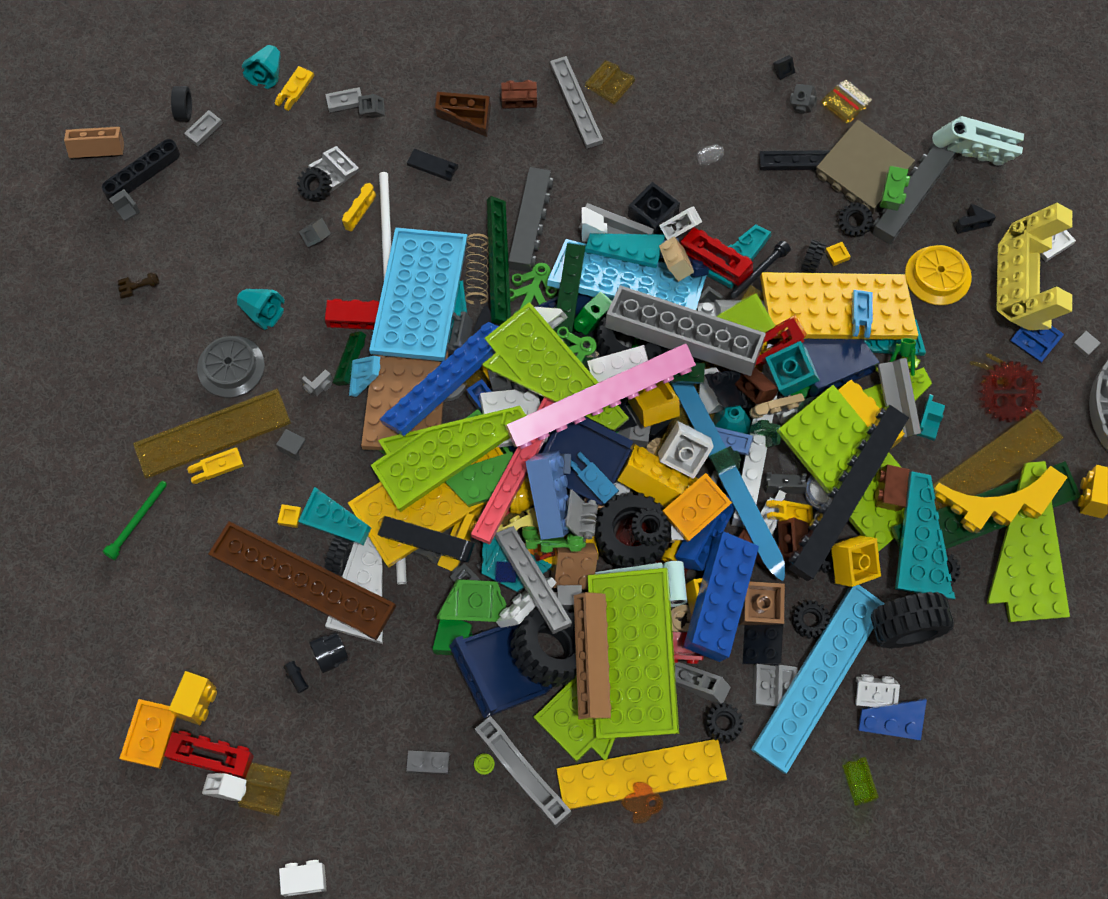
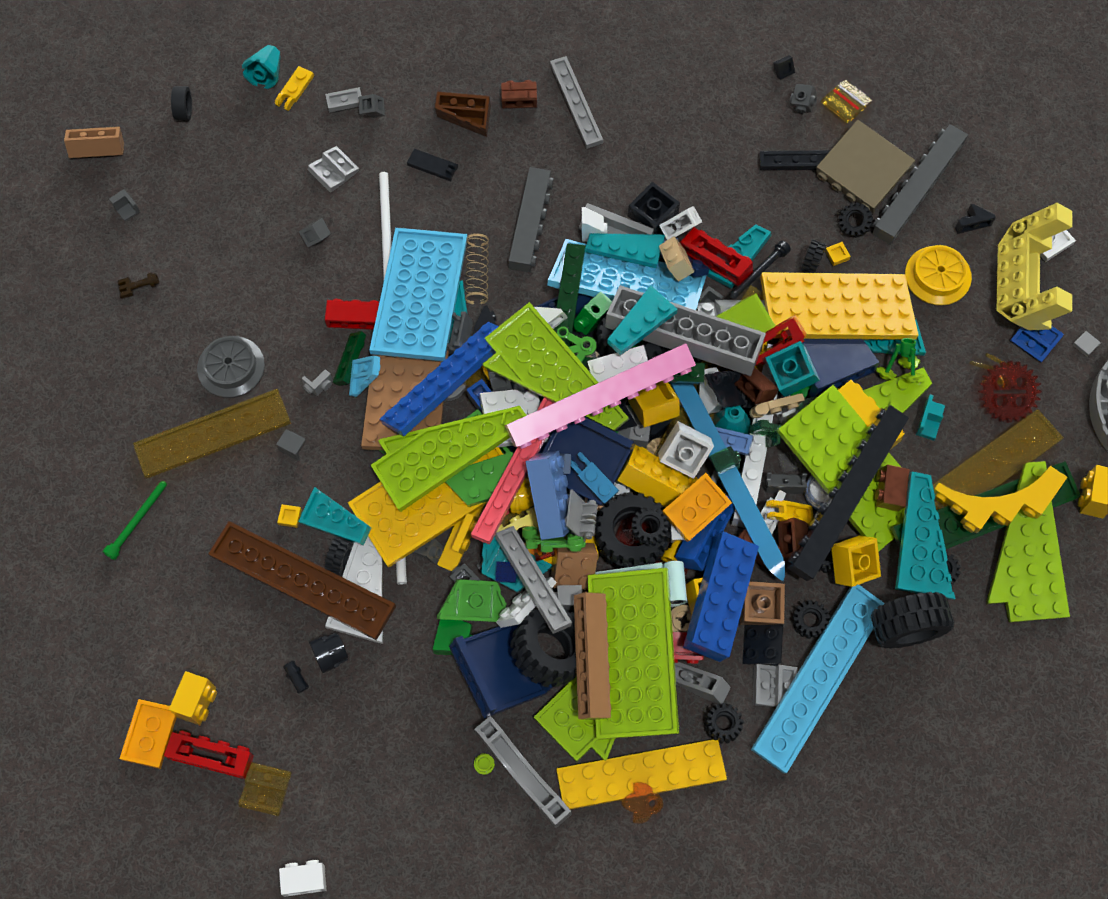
black beam [102,139,180,201] -> none
light grey plate [184,110,223,146] -> none
yellow hinge [187,447,244,484] -> none
white slope [202,773,247,801] -> none
teal cone [237,289,285,330] -> none
black tyre [297,167,332,202] -> none
yellow hinge [342,183,376,232] -> none
black beam [378,516,475,563] -> none
flat silver plate [407,751,450,774] -> none
dark green plate [487,196,511,325] -> none
bright green plant [510,263,557,315] -> none
clear yellow slope [585,60,635,104] -> none
clear brick [696,143,724,165] -> none
clear neon green hinge [842,757,879,806] -> none
dark azure hinge [852,290,873,338] -> none
white bracket [855,674,900,707] -> none
blue wing [858,698,927,740] -> none
light grey panel [878,358,921,437] -> none
bright green brick [880,166,910,211] -> none
light aqua hinge [932,116,1024,165] -> none
none -> teal wing [607,285,678,356]

